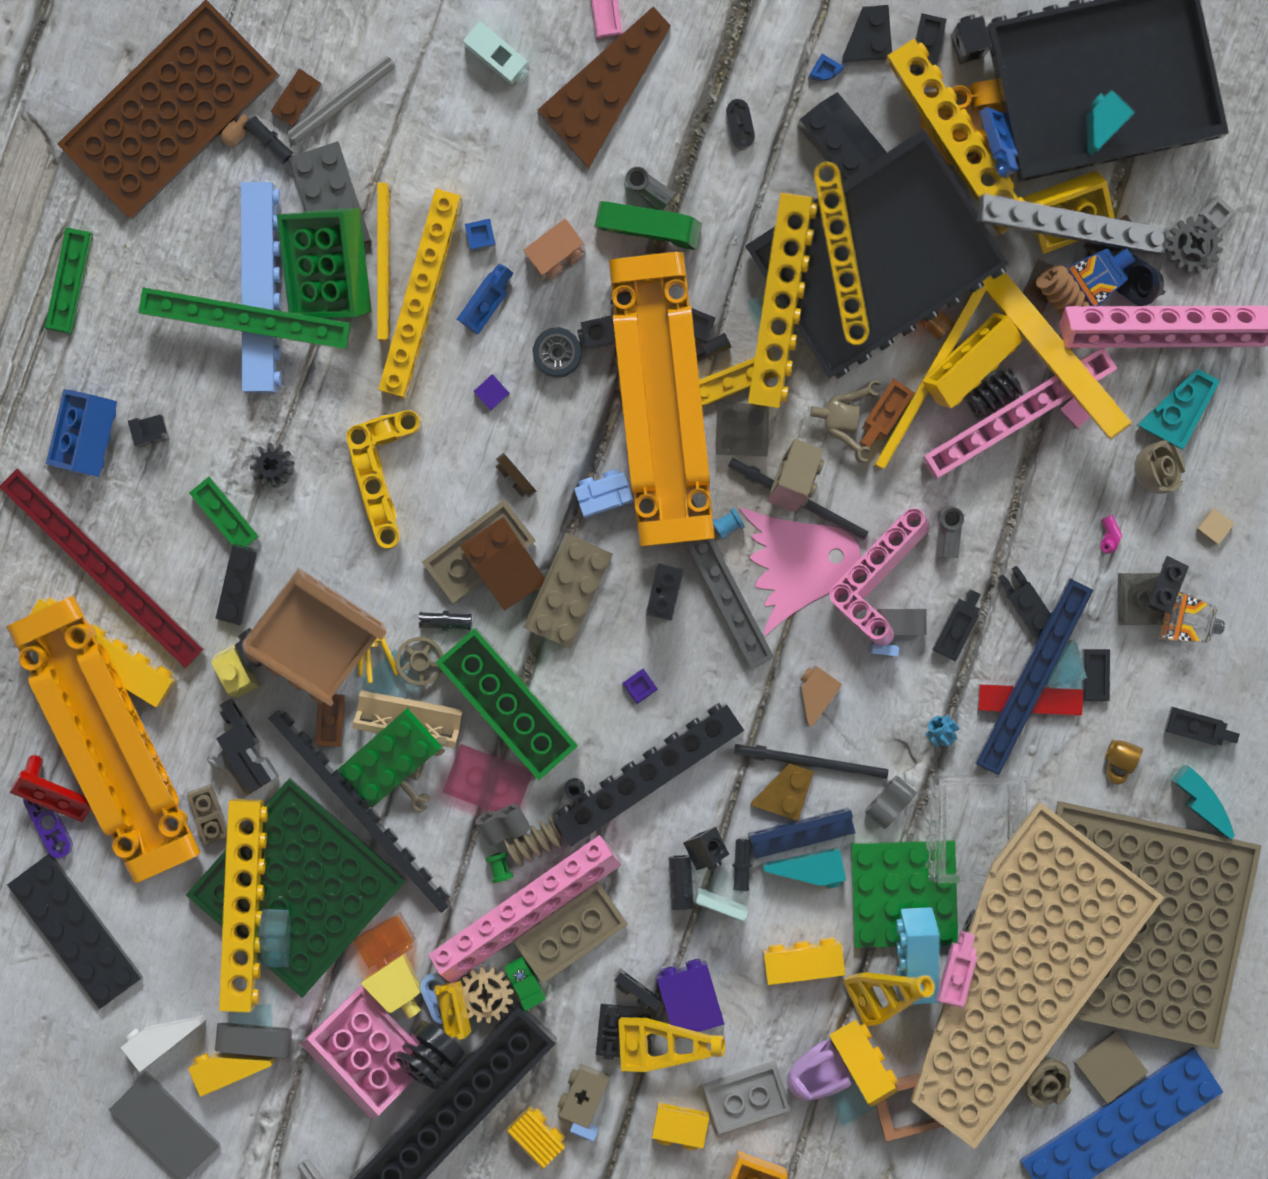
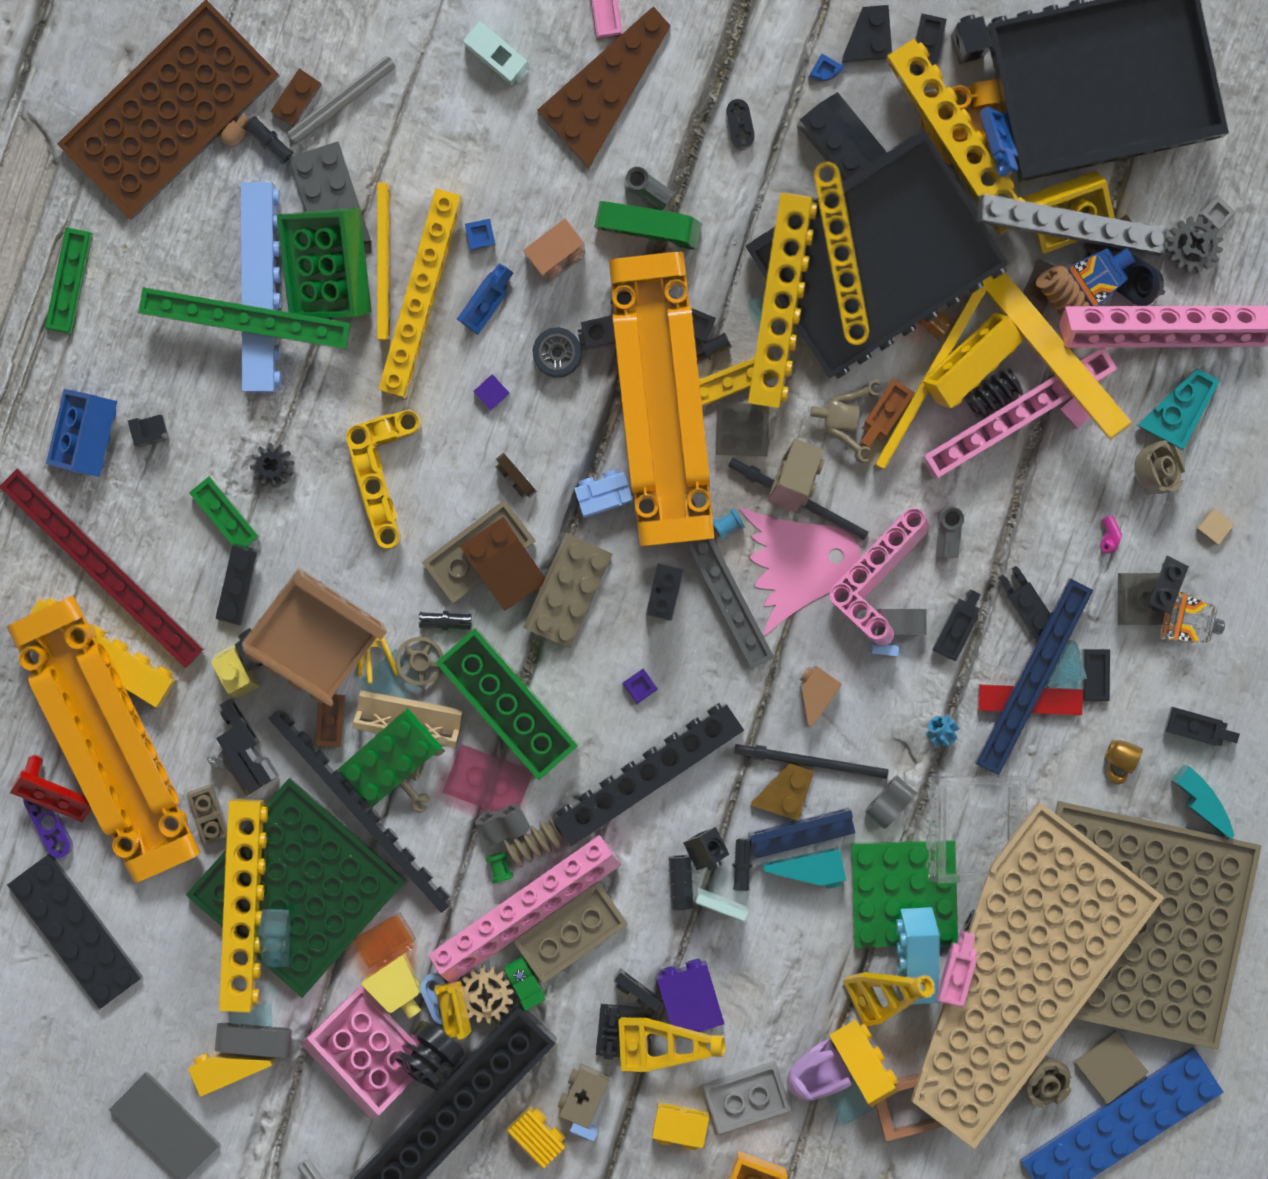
white slope [120,1015,206,1072] -> none
black pin [564,778,585,799] -> none
yellow brick [763,937,846,985] -> none
teal slope [1087,90,1135,156] -> none

